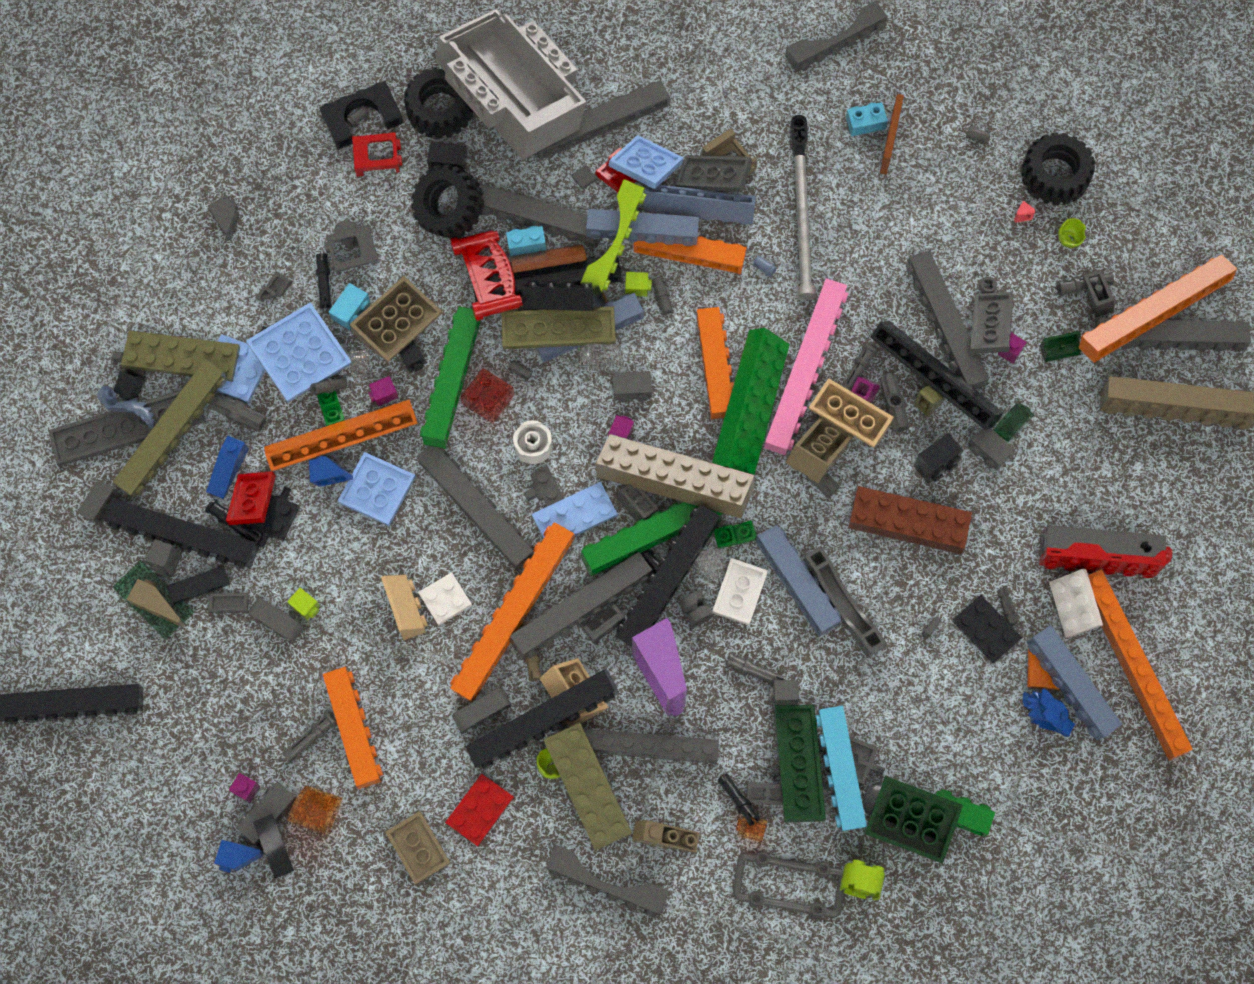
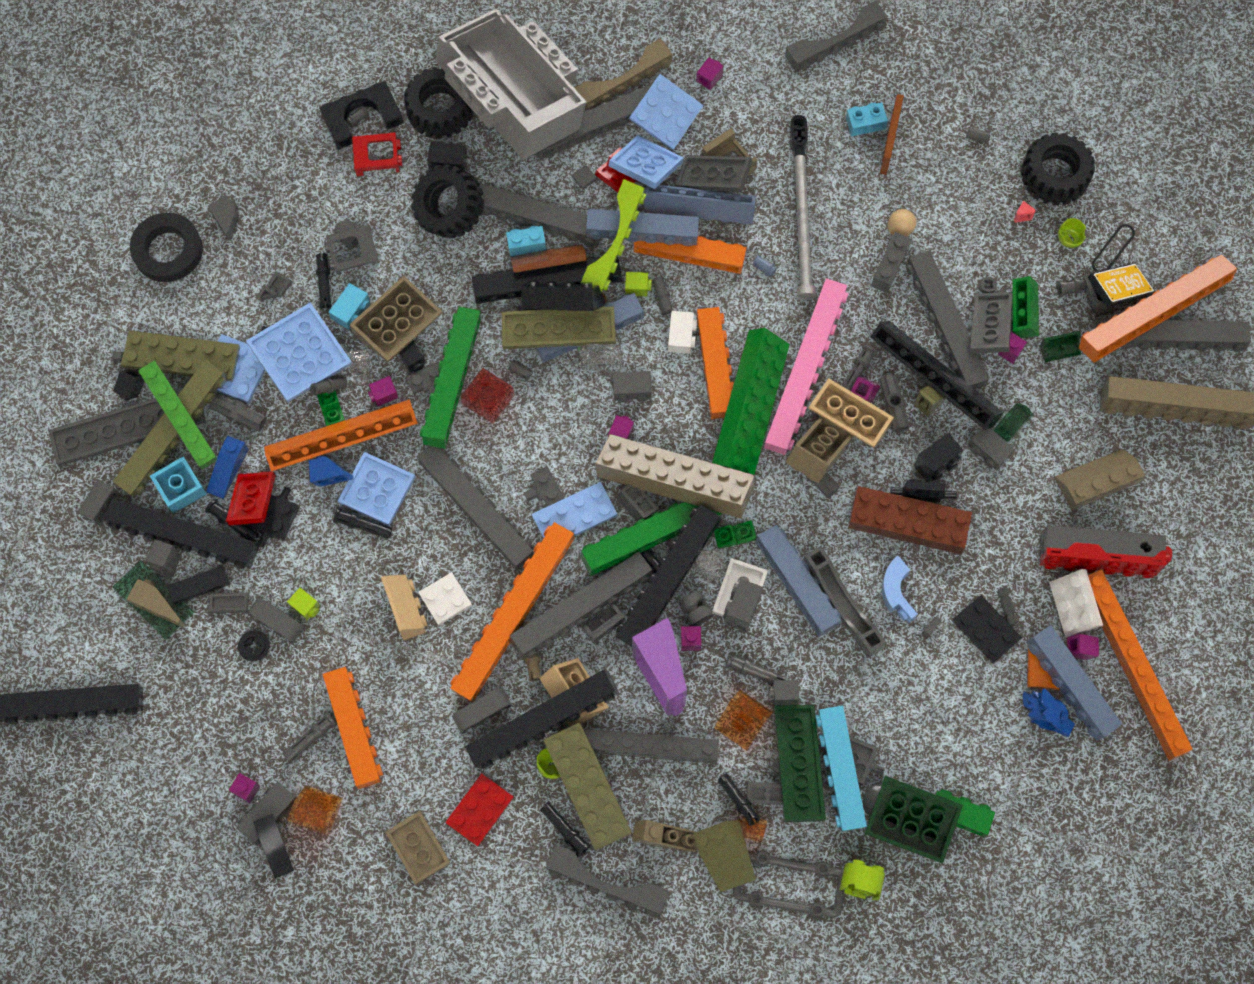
sand blue plant [97,386,155,429] -> none
blue slope [214,840,264,873] -> none
red piece [450,230,523,322] -> none
white brick [513,420,552,464] -> none
none -> black tyre [130,213,203,282]
none -> bright green arch [138,360,217,470]
none -> medium azure brick [150,456,207,514]
none -> black gear [238,630,270,662]
none -> black pin [333,507,393,539]
none -> dark grey hinge [405,361,440,394]
none -> black pin [540,802,591,857]
none -> dark tan arch [575,38,672,111]
none -> light blue plate [629,74,704,150]
none -> white piece [668,311,697,354]
none -> magenta brick [681,626,701,651]
none -> olive slope [693,820,756,892]
none -> magenta brick [696,57,723,91]
none -> clear orange slope [714,690,773,751]
none -> dark grey brick [723,579,763,633]
none -> dark grey arch [871,232,912,293]
none -> light blue arch [882,556,917,623]
none -> tan hair [887,209,916,237]
none -> black plate [890,479,957,502]
none -> green brick [1012,276,1039,338]
none -> dark tan slope [1054,449,1145,511]
none -> magenta brick [1067,634,1099,660]
none -> tile [1088,262,1155,307]
none -> black piece [1092,224,1135,272]

